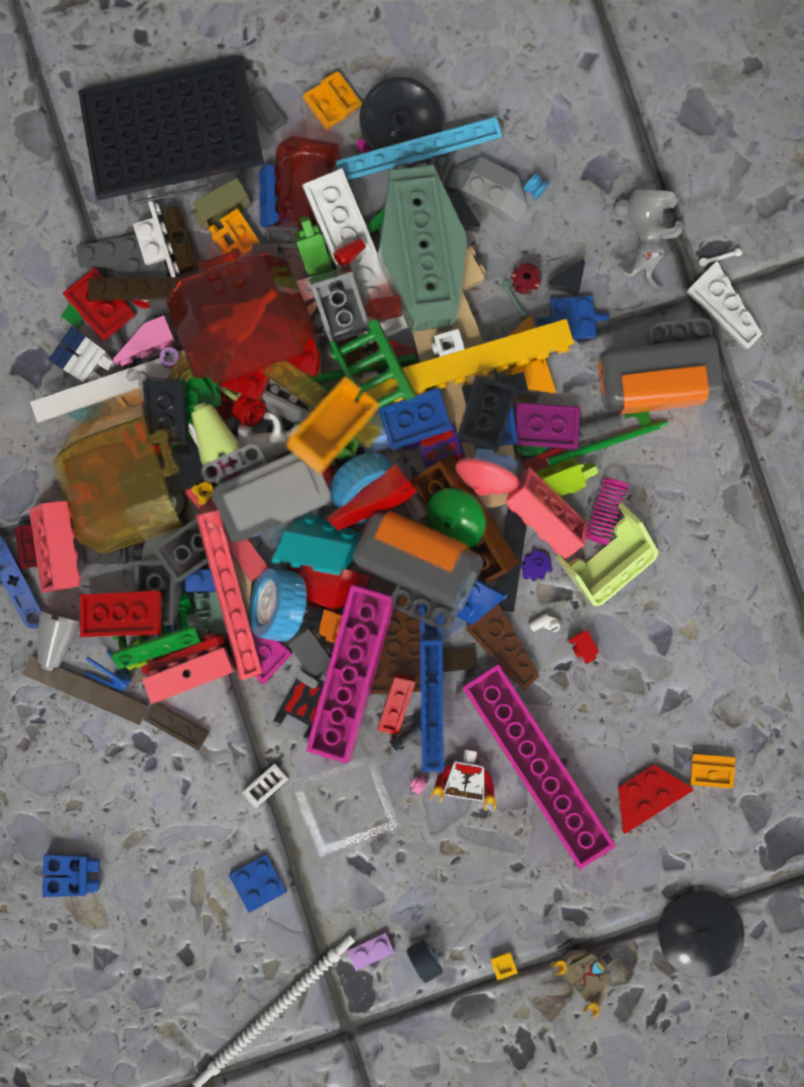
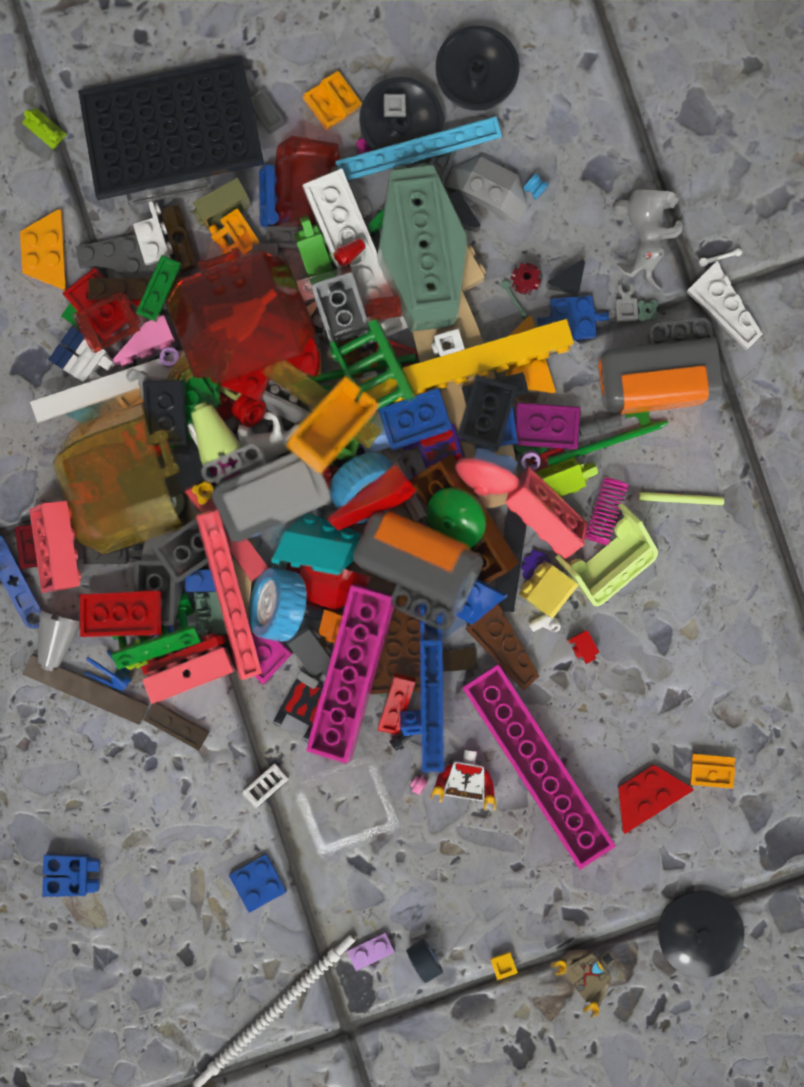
none -> light orange wing [20,209,67,291]
none -> lime hinge [21,107,67,150]
none -> clear red window [72,291,141,353]
none -> green tile [136,255,182,322]
none -> light grey tile [383,94,406,117]
none -> blue bracket [400,710,422,736]
none -> black dish [435,26,520,111]
none -> light yellow slope [519,561,579,619]
none -> lavender bush [521,450,540,471]
none -> light grey plate [615,284,638,322]
none -> sand green plate [637,300,659,321]
none -> yellowish green bar [638,492,724,505]

